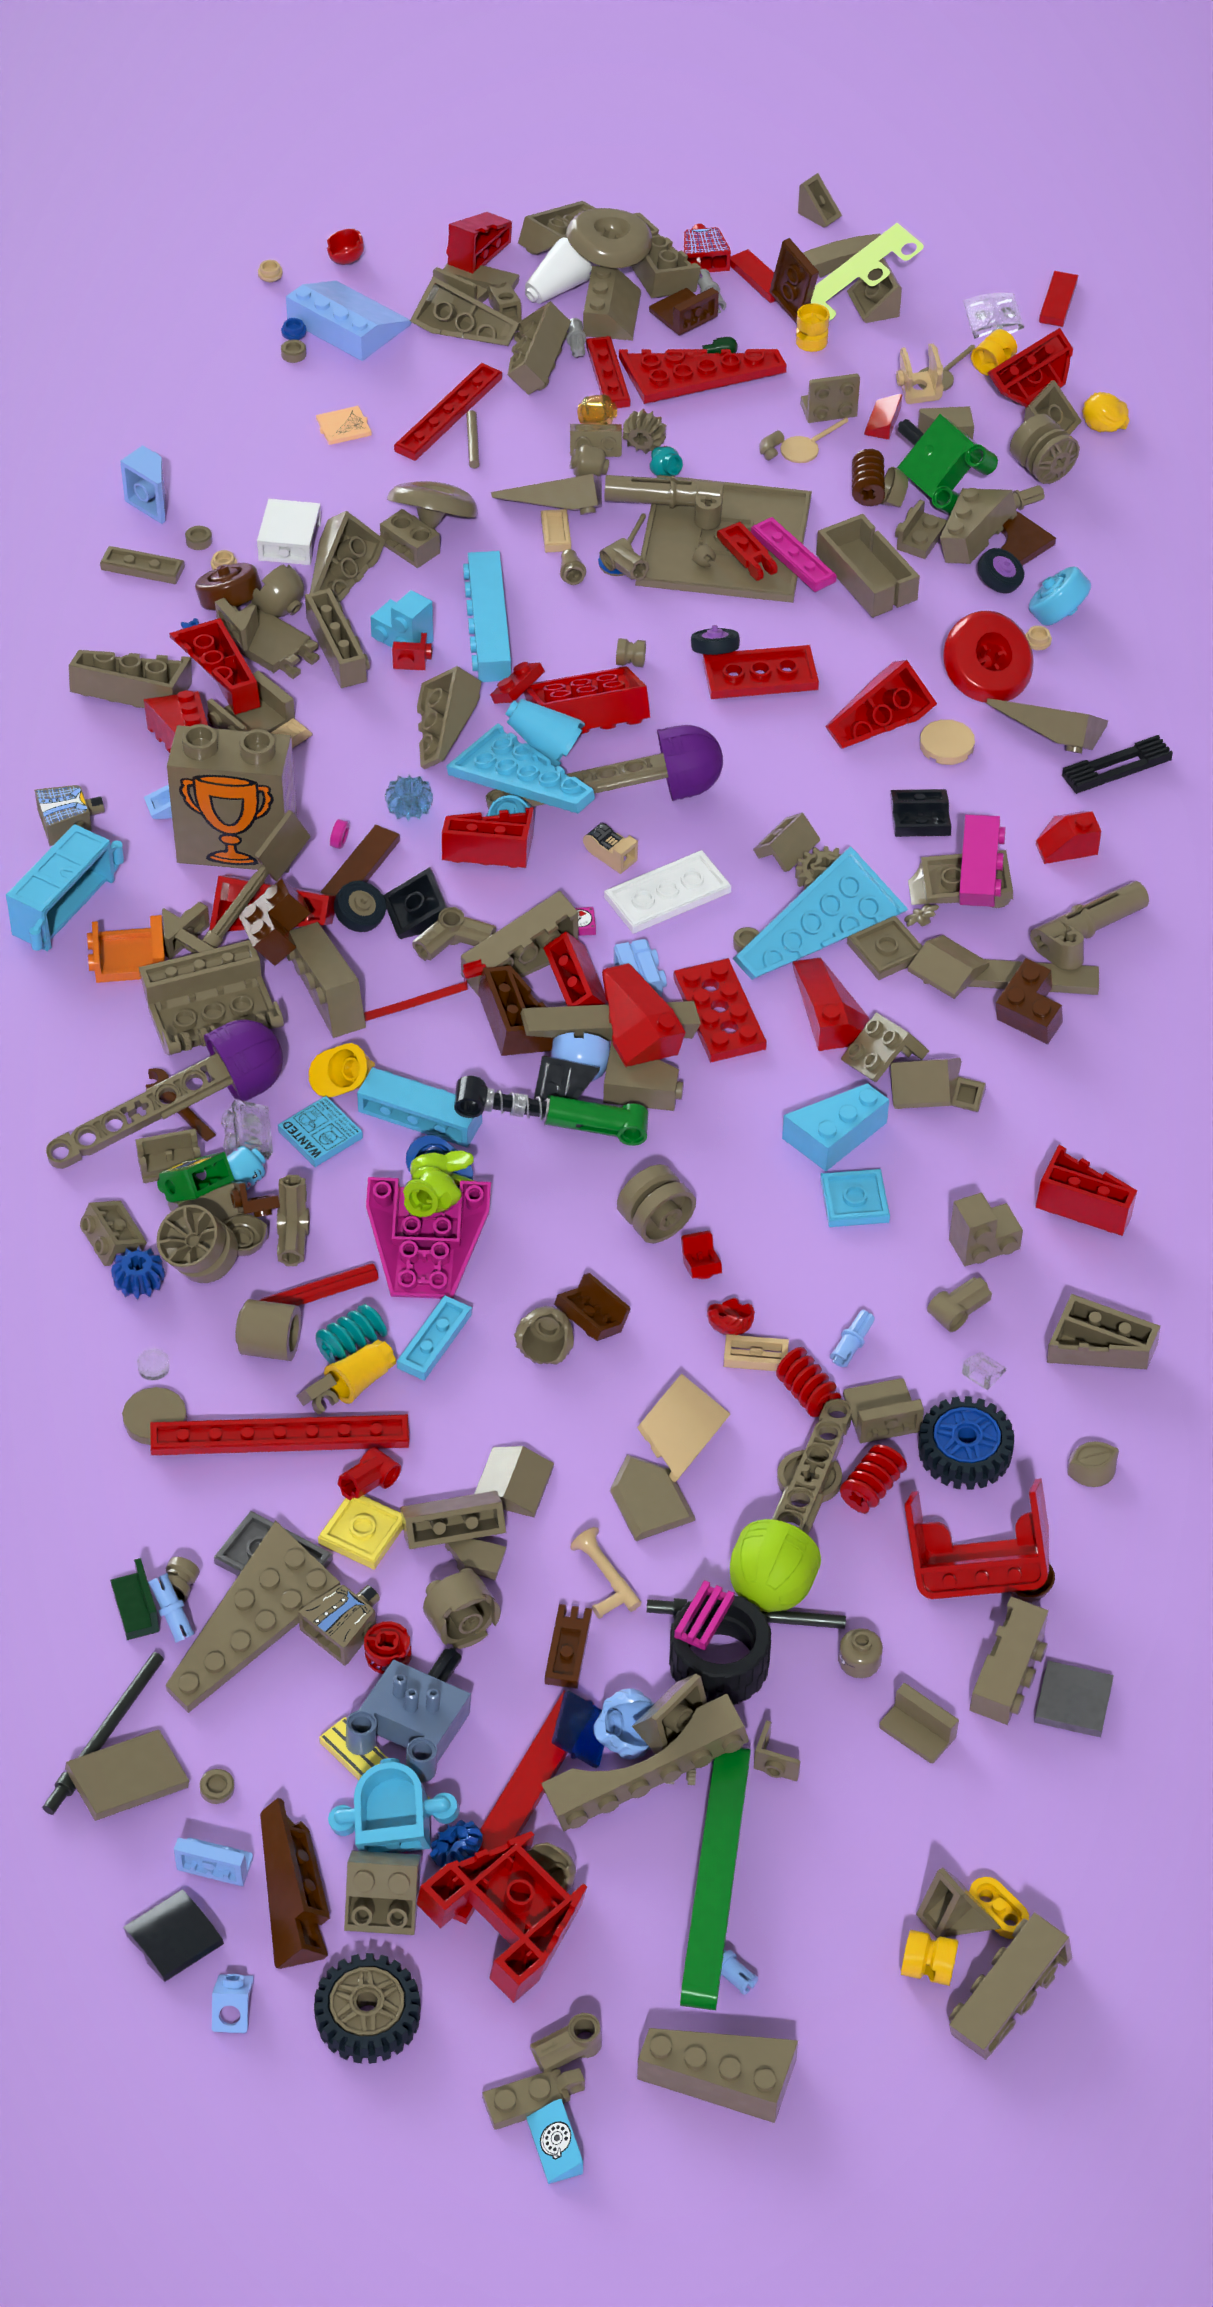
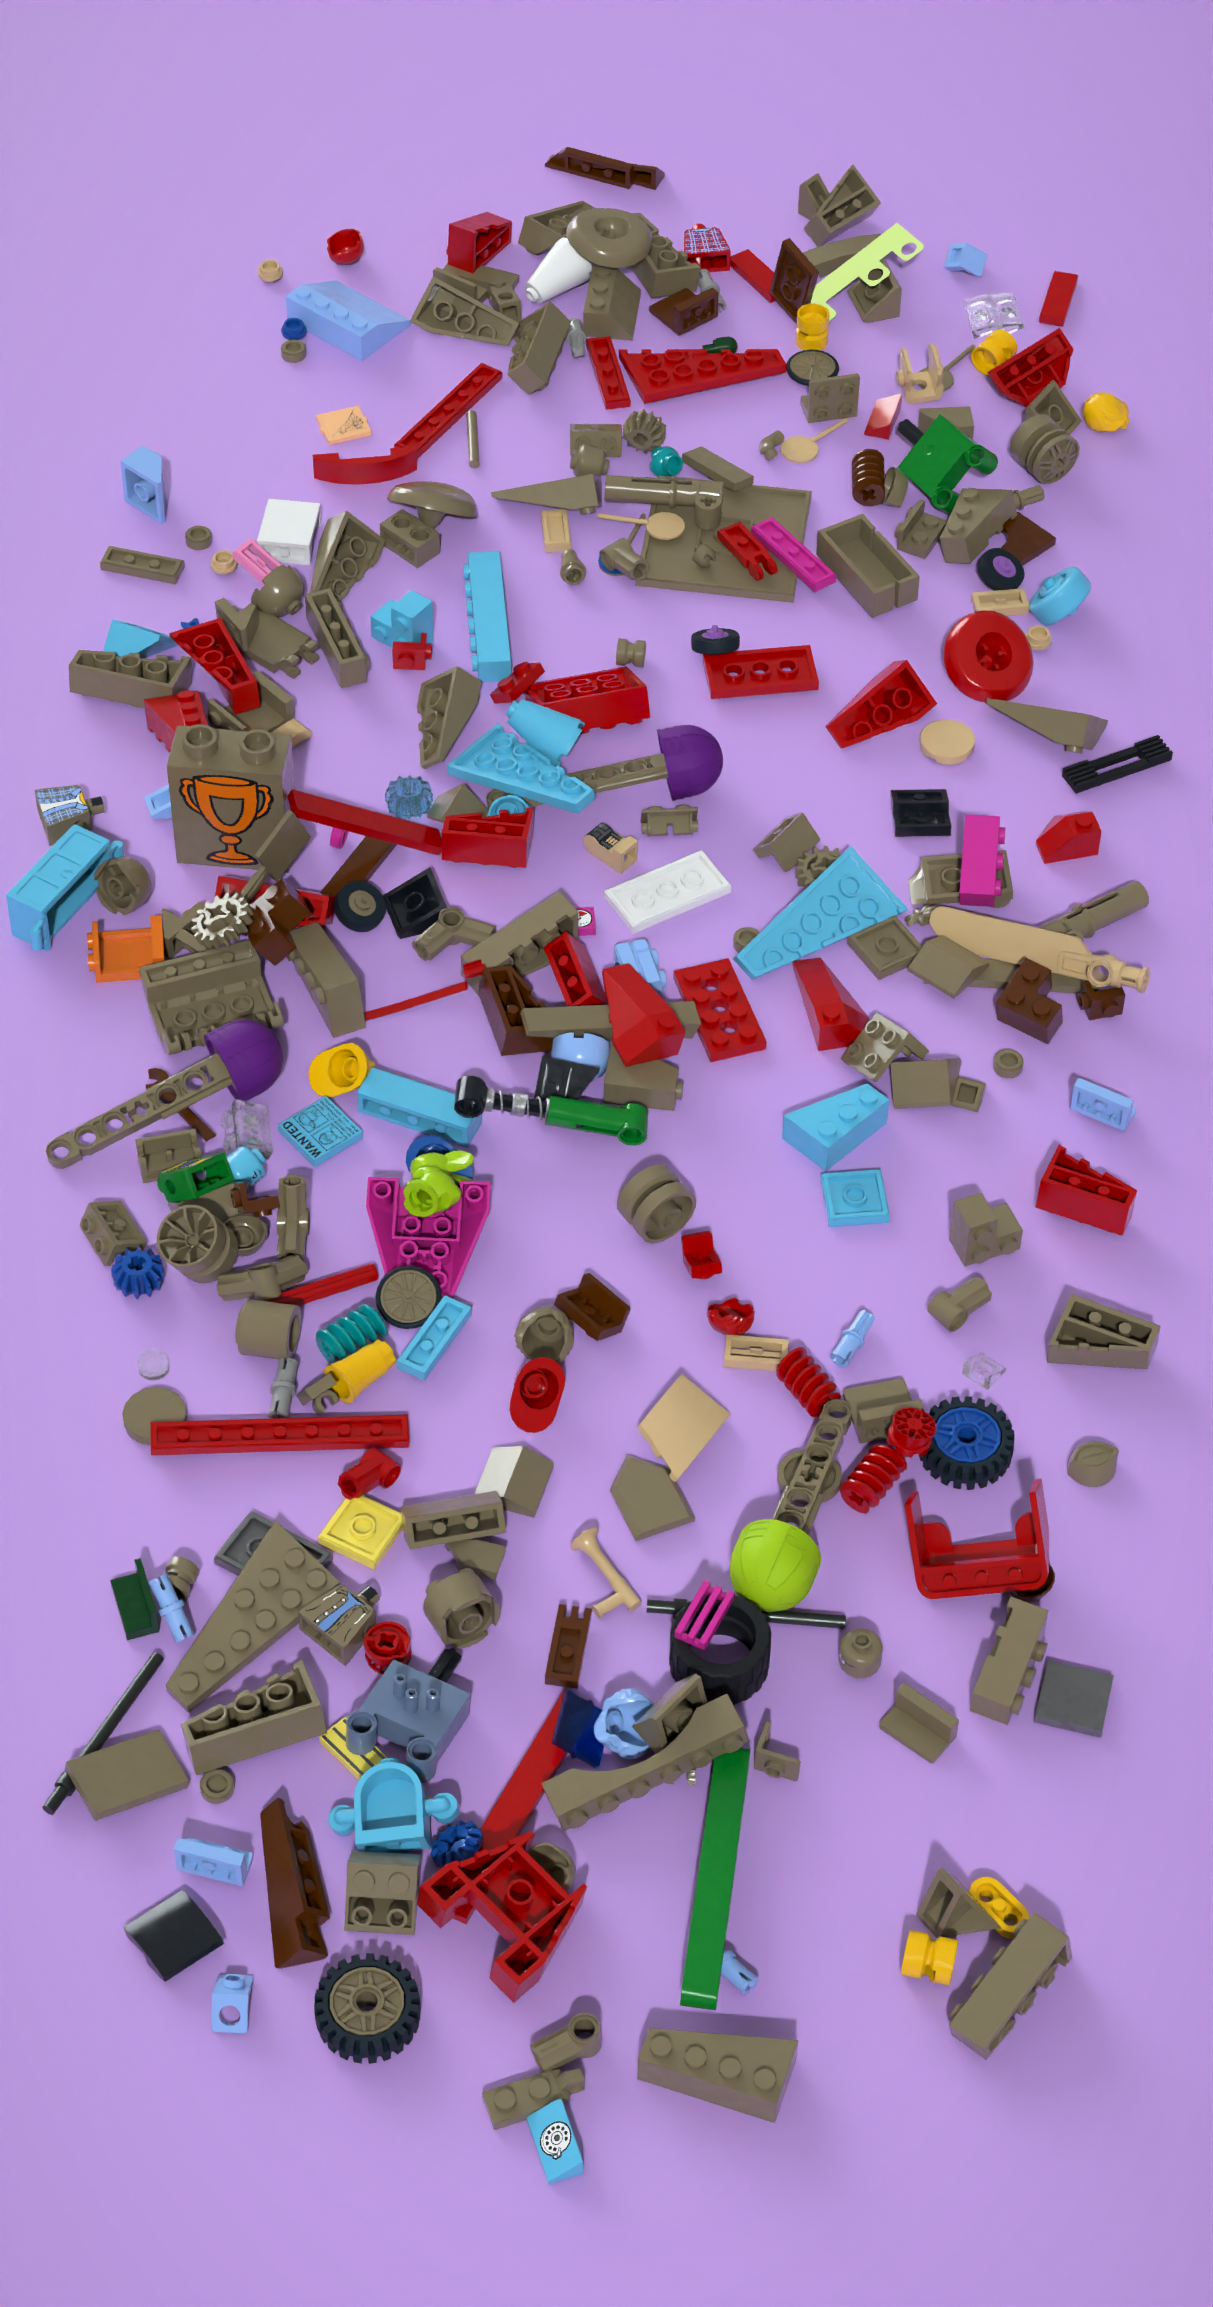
reddish brown wheel [195,563,262,611] -> none
clear yellow head [577,394,617,425] -> none
none -> dark tan cylinder [94,856,151,915]
none -> medium azure slope [103,619,178,658]
none -> dark tan wedge [181,1660,327,1775]
none -> dark tan gear [191,893,254,950]
none -> dark tan piece [216,1255,308,1301]
none -> bright pink tile [232,538,281,585]
none -> light grey pin [268,1358,298,1419]
none -> red tile [287,789,442,855]
none -> red slope [312,446,417,485]
none -> dark tan wheel [375,1266,442,1329]
none -> dark tan slope [427,783,488,823]
none -> red piece [509,1357,565,1433]
none -> reddish brown wedge [545,147,665,190]
none -> tan piece [597,512,685,540]
none -> dark tan hinge [640,805,698,837]
none -> dark tan tile [682,446,754,492]
none -> dark tan wheel [786,349,839,386]
none -> dark tan wedge [804,164,881,247]
none -> red wheel [887,1407,936,1458]
none -> tan piece [930,906,1150,993]
none -> light blue panel [944,243,988,277]
none -> tan tile [971,588,1029,616]
none -> dark tan tile [993,1049,1024,1078]
none -> light blue bracket [1070,1078,1137,1132]
none -> reddish brown bracket [1077,980,1125,1021]

